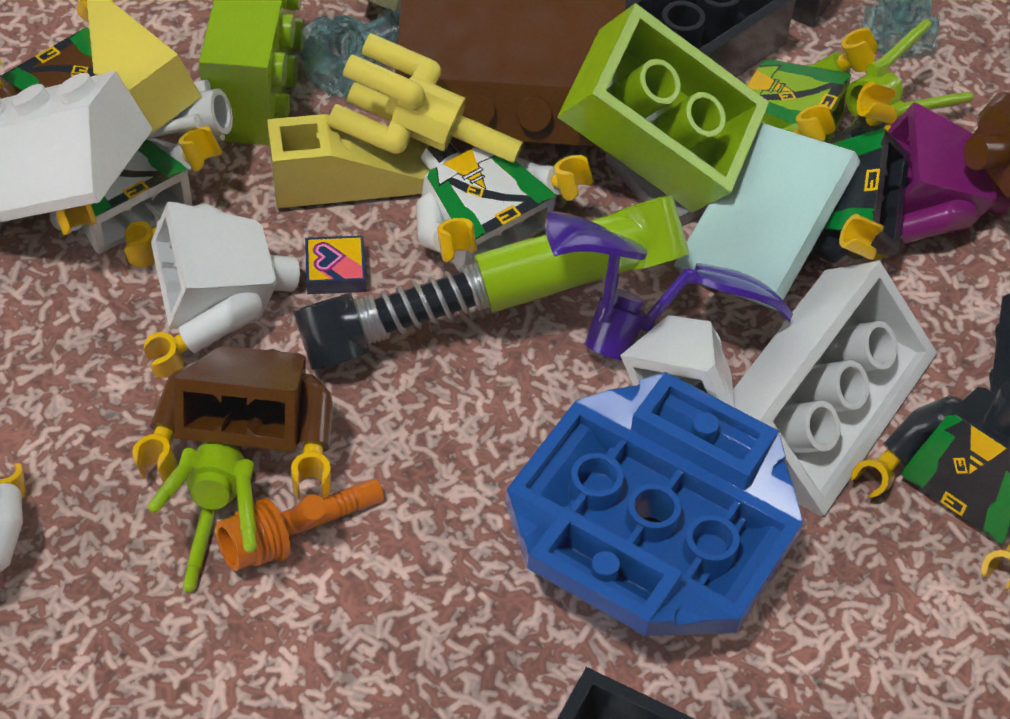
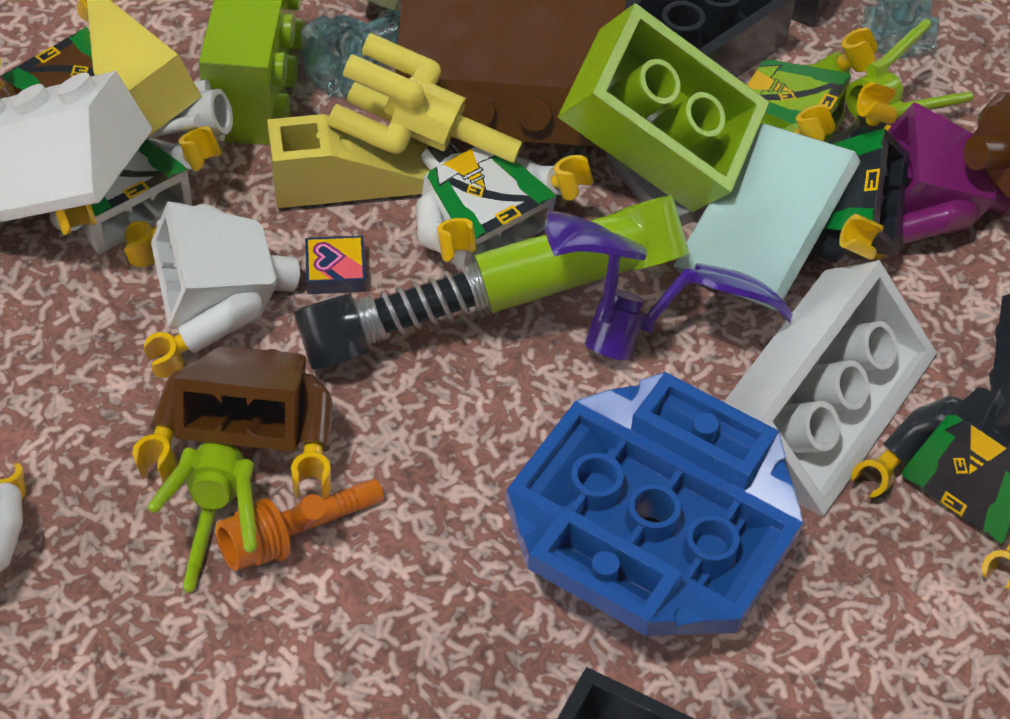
white slope [620,315,735,408] -> none

